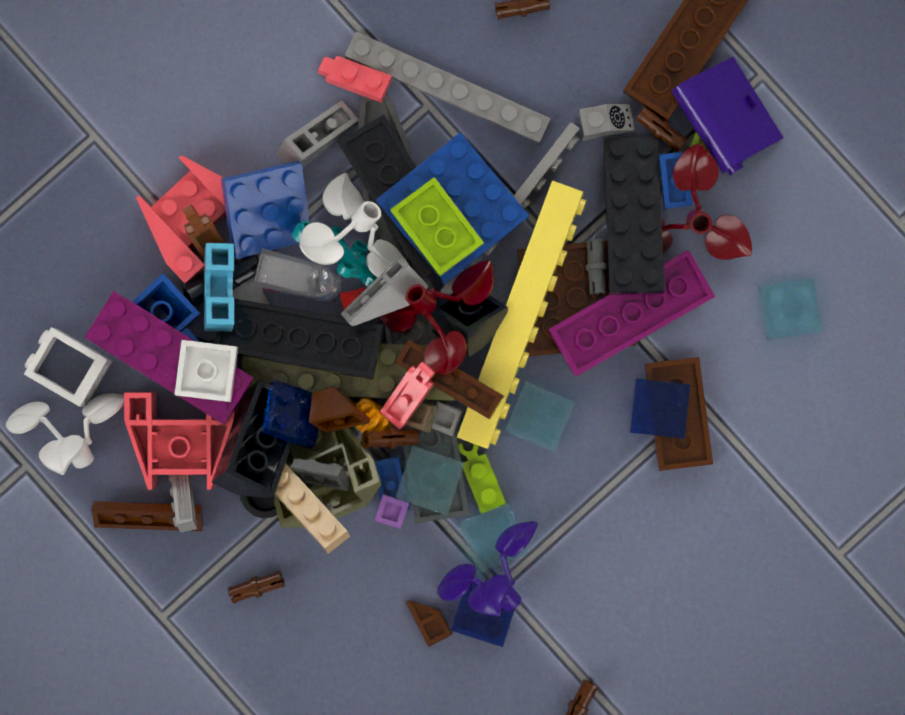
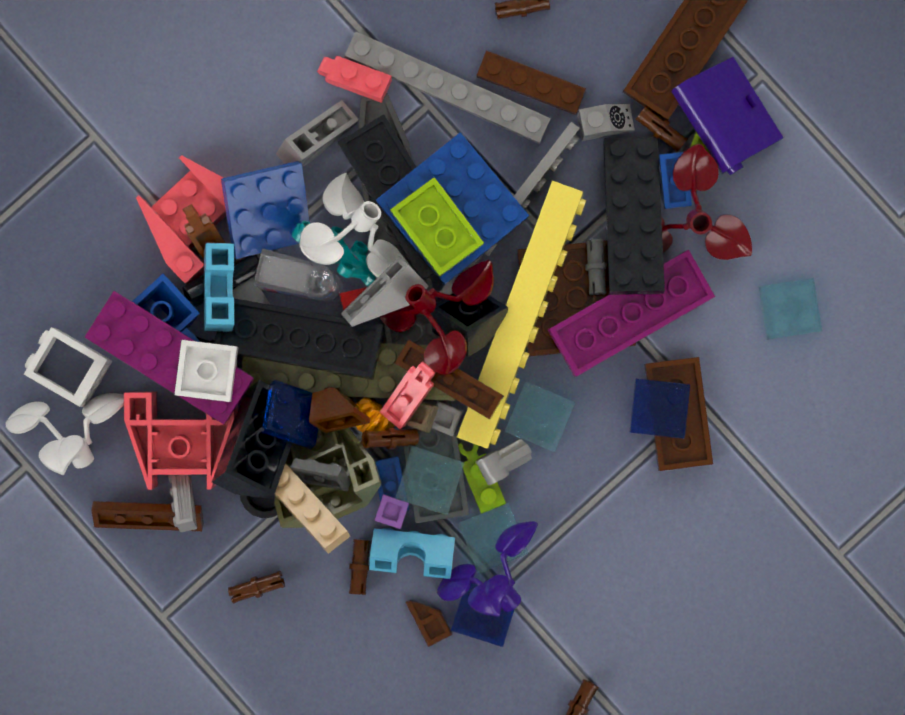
none -> reddish brown pin [349,539,371,595]
none -> medium azure arch [369,528,455,579]
none -> light grey piece [475,438,532,485]
none -> reddish brown plate [477,50,586,115]

